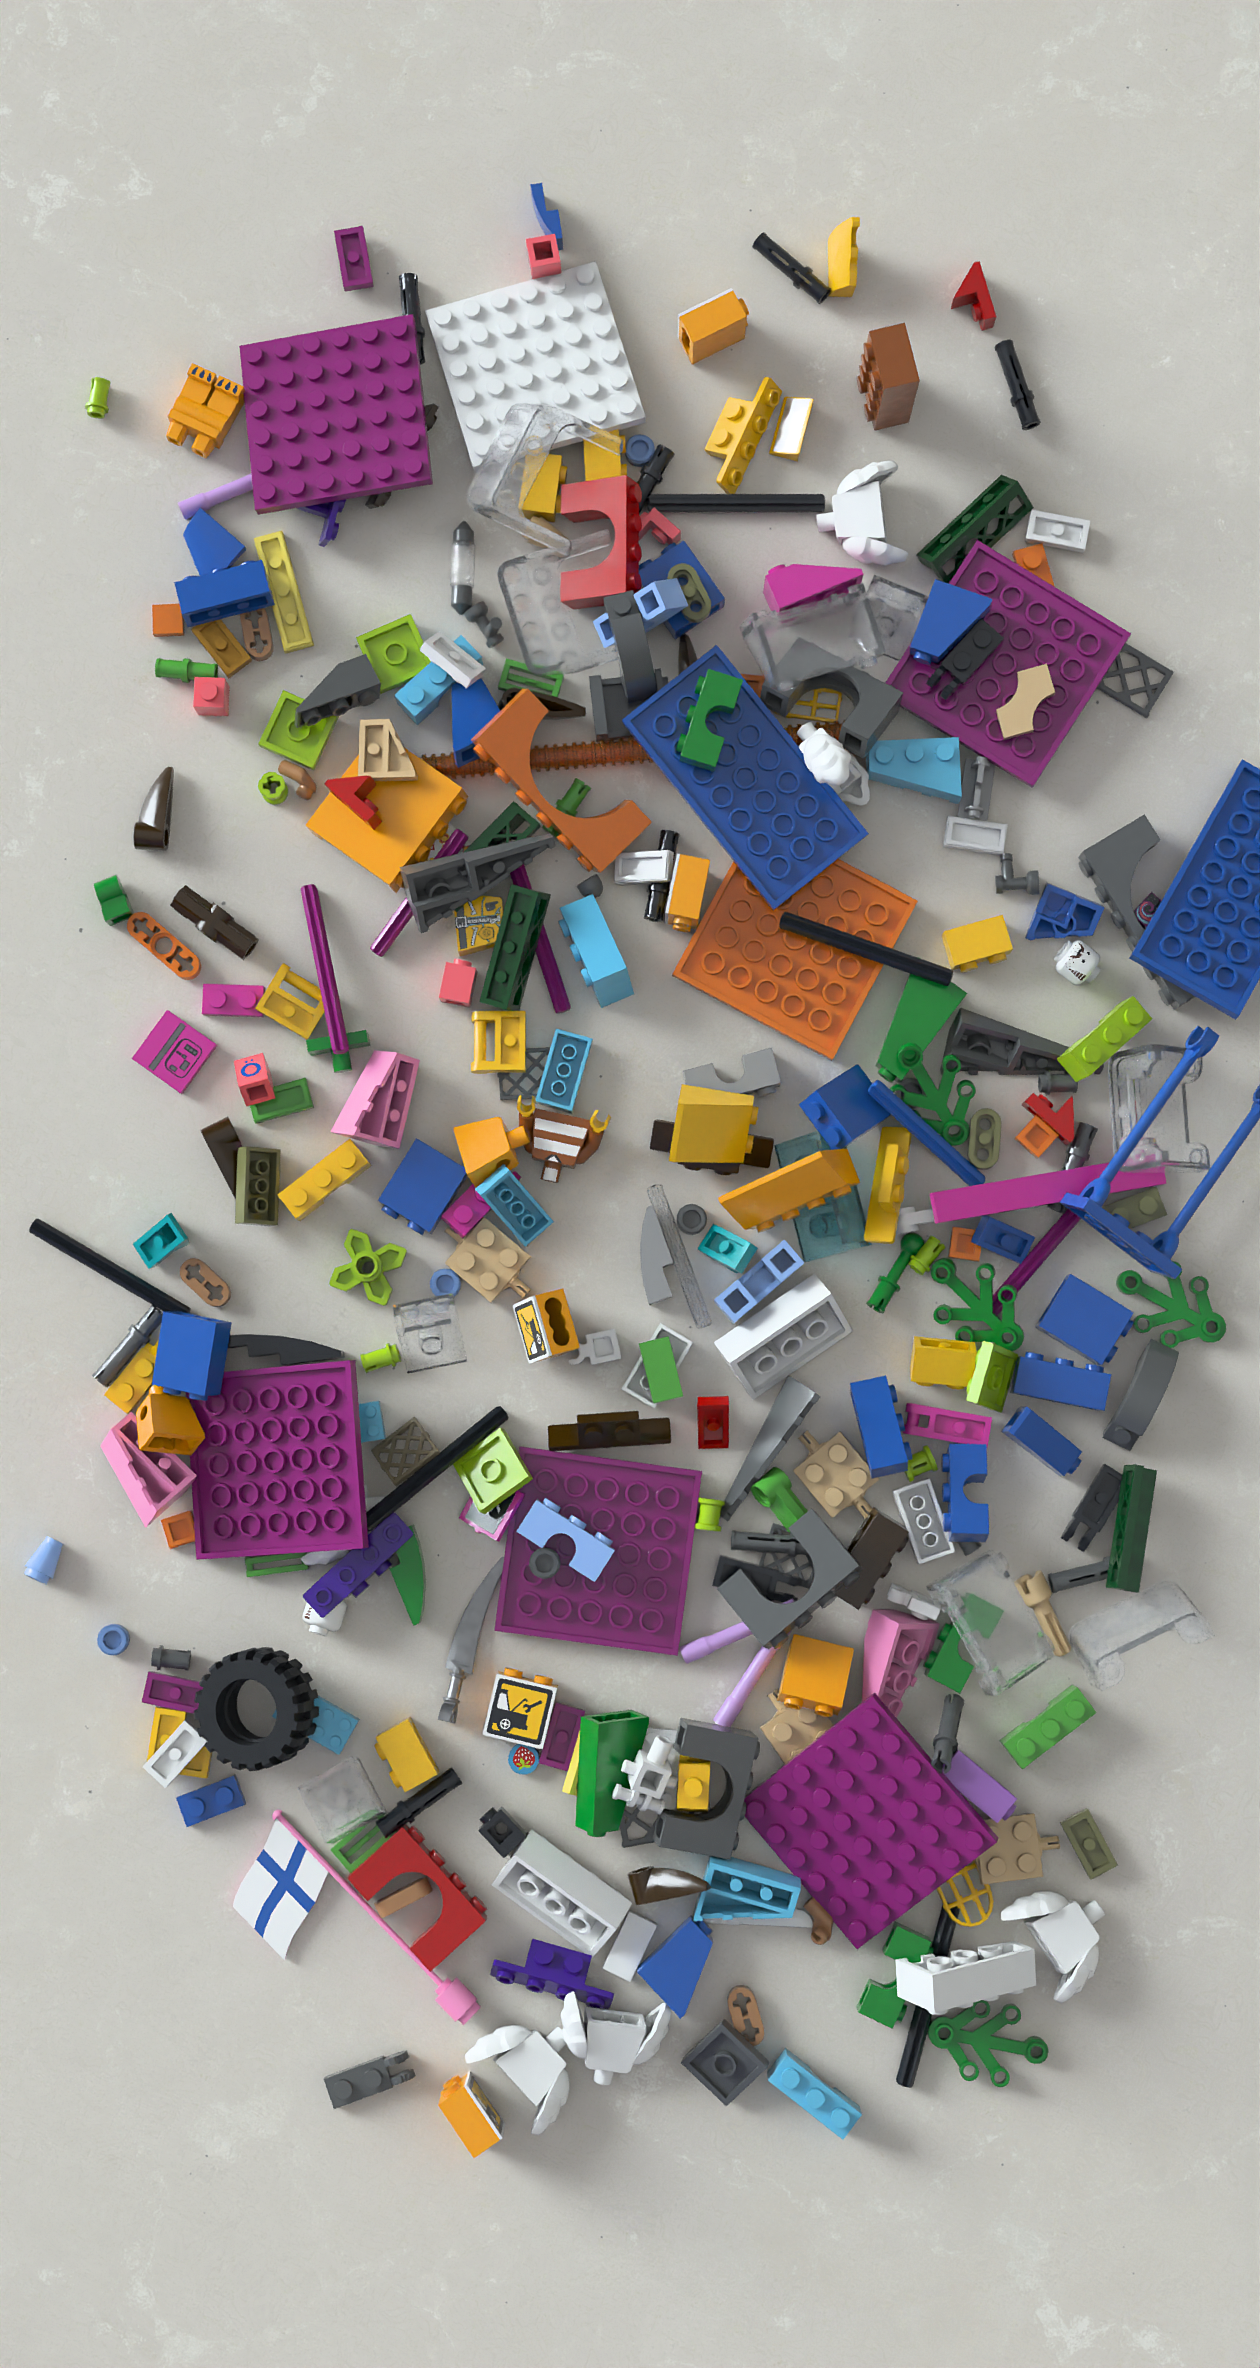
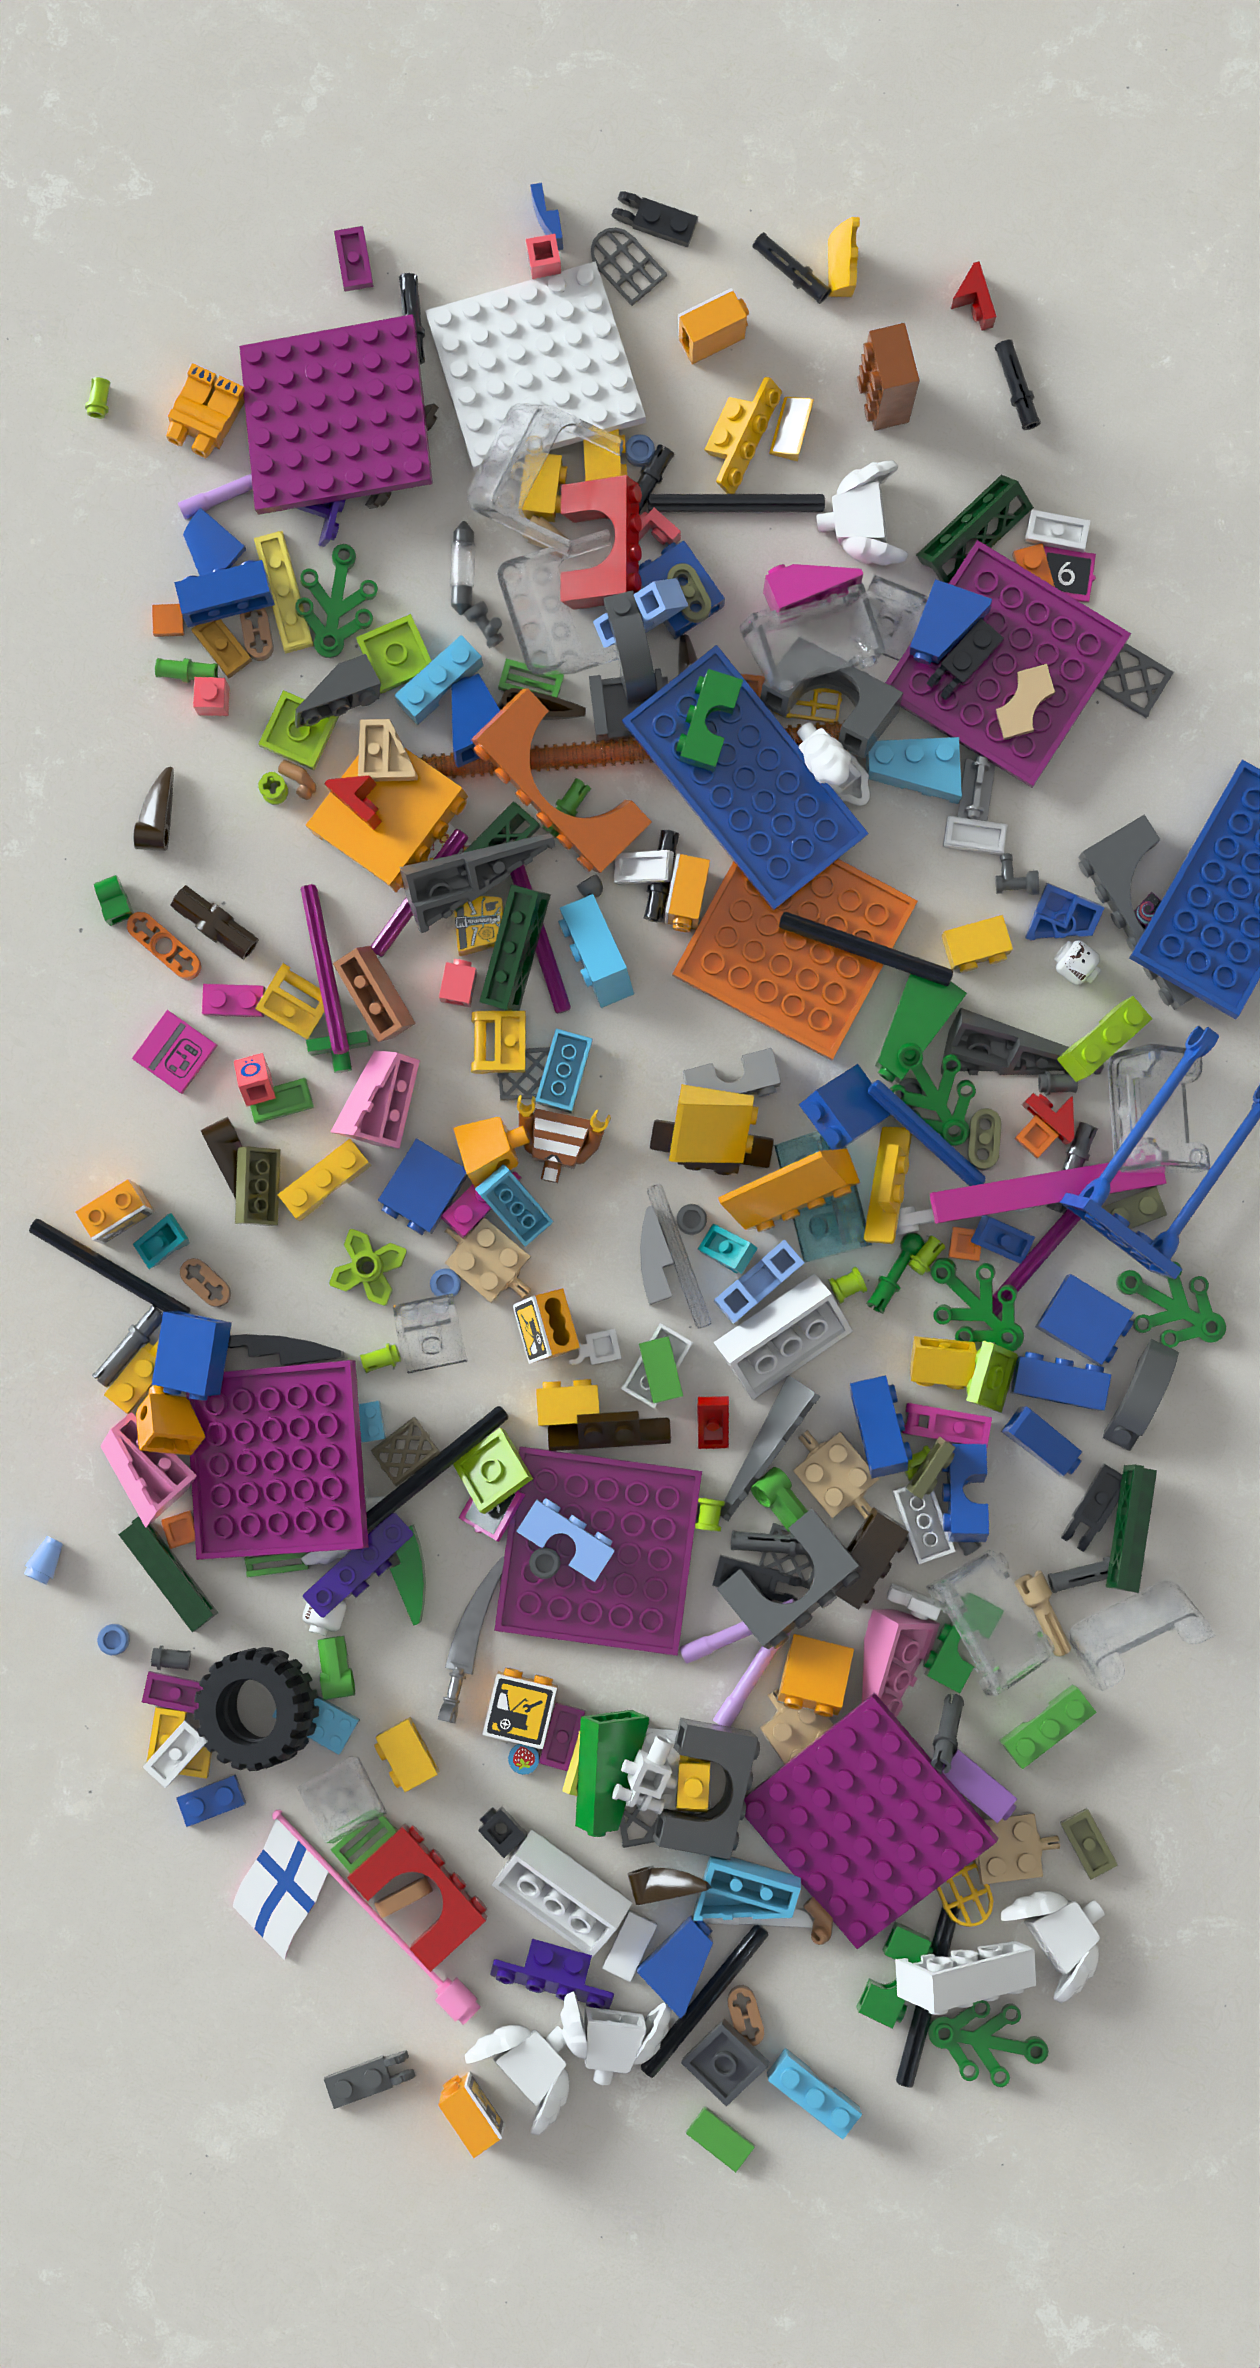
black pin [375,1767,463,1838] -> none
white plate [420,631,486,688] -> none
none -> light orange piece [75,1179,156,1245]
none -> dark green fence [118,1516,218,1633]
none -> green plant [295,544,378,658]
none -> bright green piece [317,1636,355,1700]
none -> nougat brick [333,946,416,1042]
none -> yellow brick [536,1379,600,1426]
none -> dark grey window [591,227,667,306]
none -> black hinge [611,191,698,247]
none -> black axle [641,1925,768,2078]
none -> bright green tile [686,2106,755,2173]
none -> lime bush [828,1267,867,1304]
none -> olive plate [906,1436,956,1499]
none -> black piece [1044,546,1096,603]

